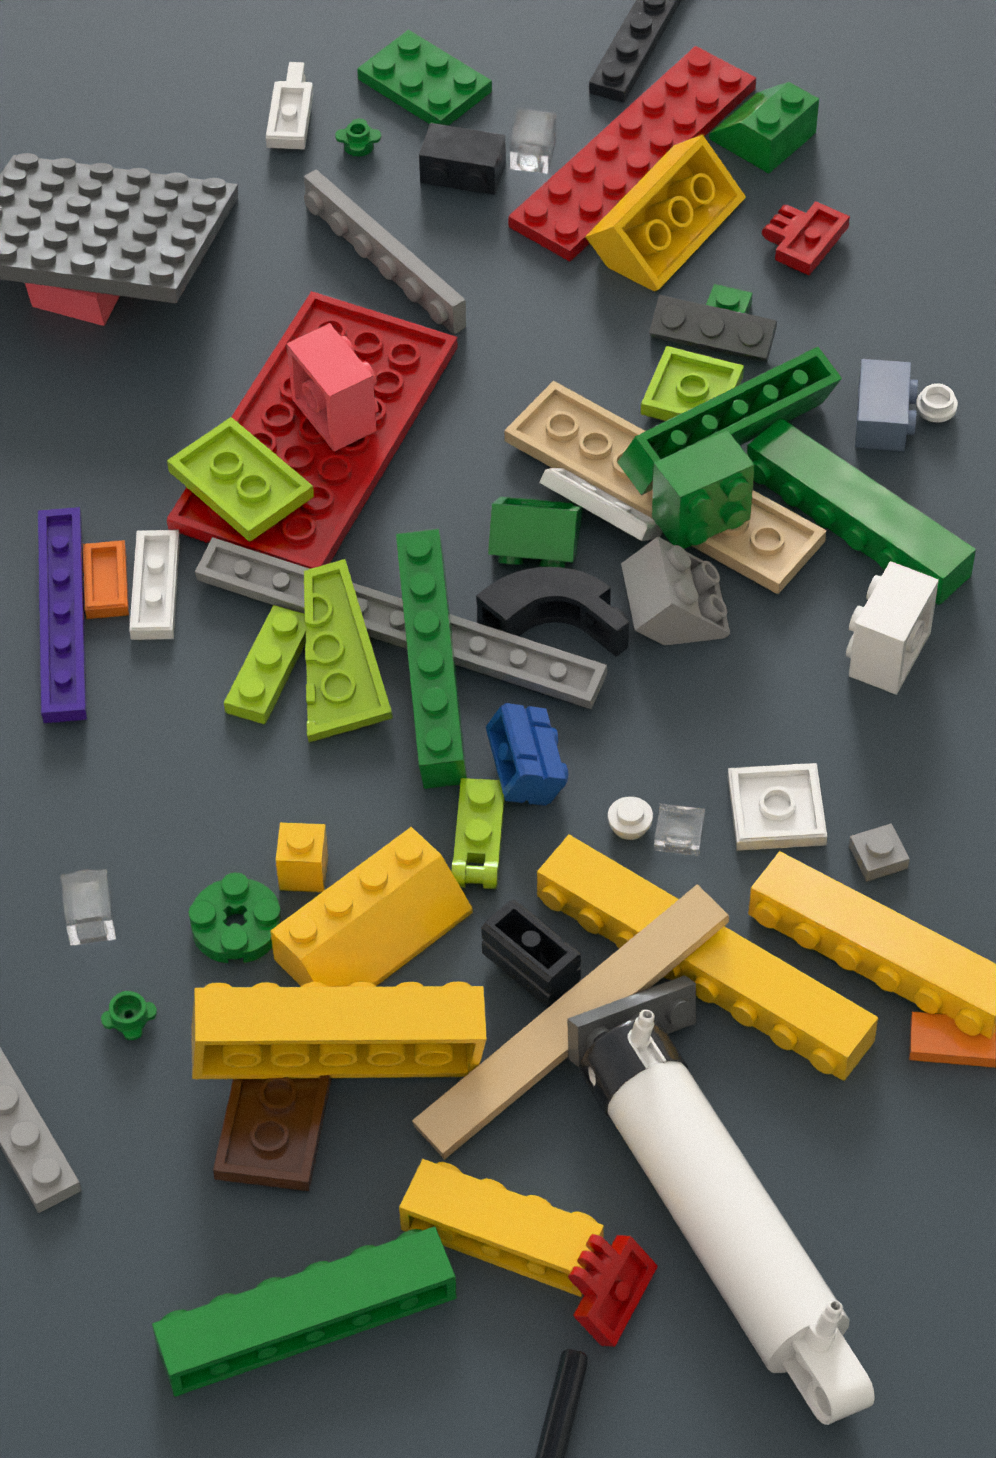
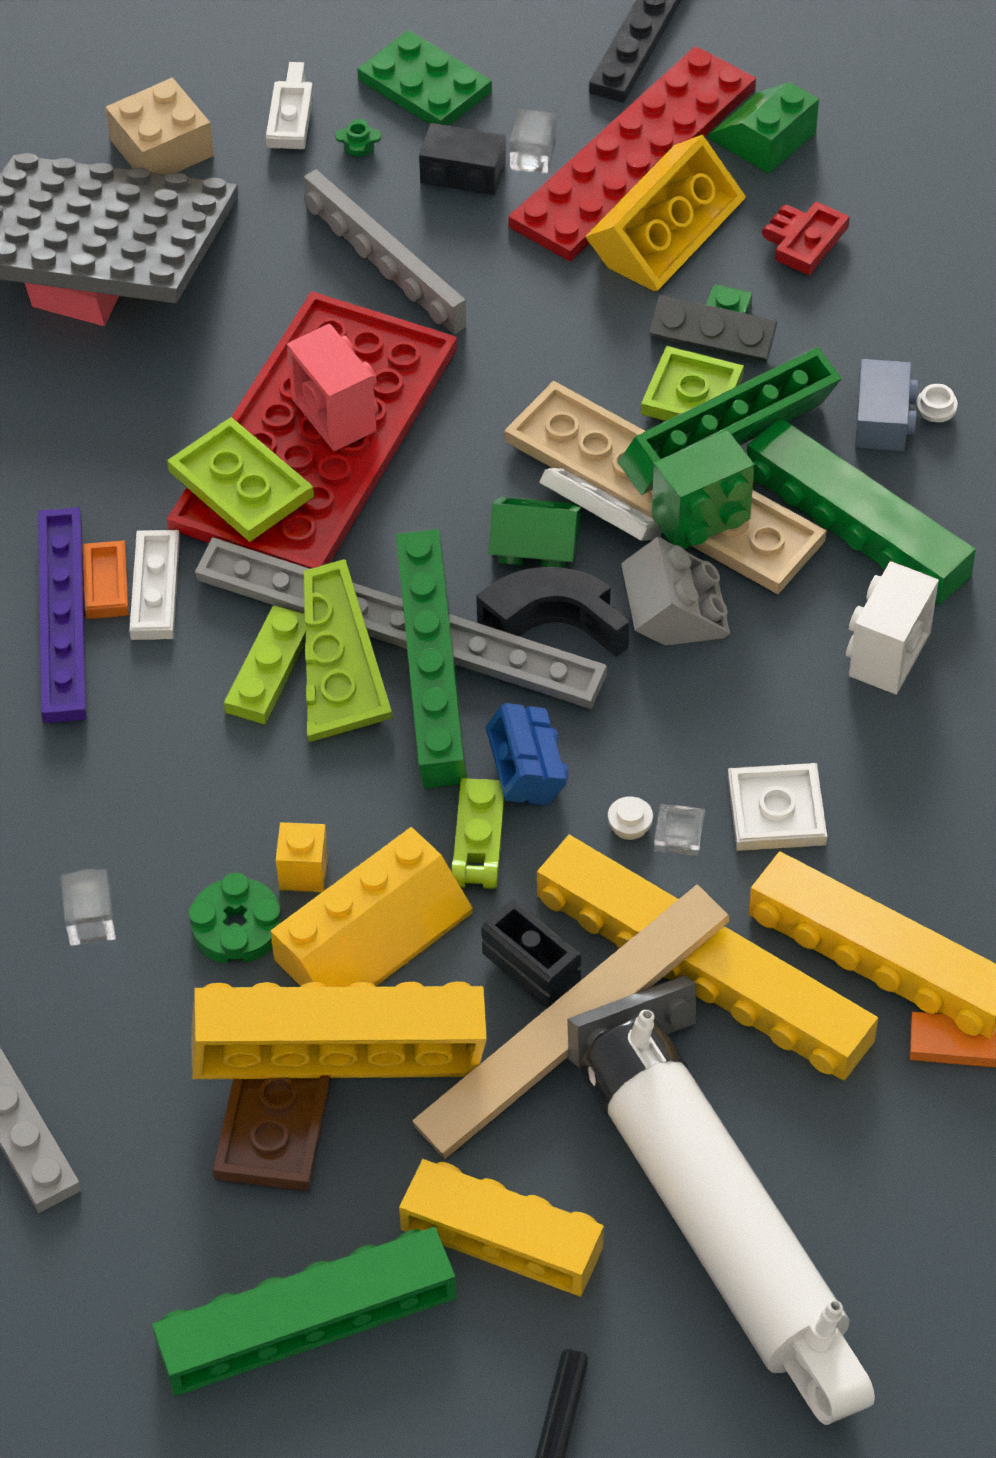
green plate [101,991,157,1040] -> none
red hinge [568,1234,658,1347] -> none
light grey plate [849,823,910,881] -> none
none -> tan brick [105,77,214,175]

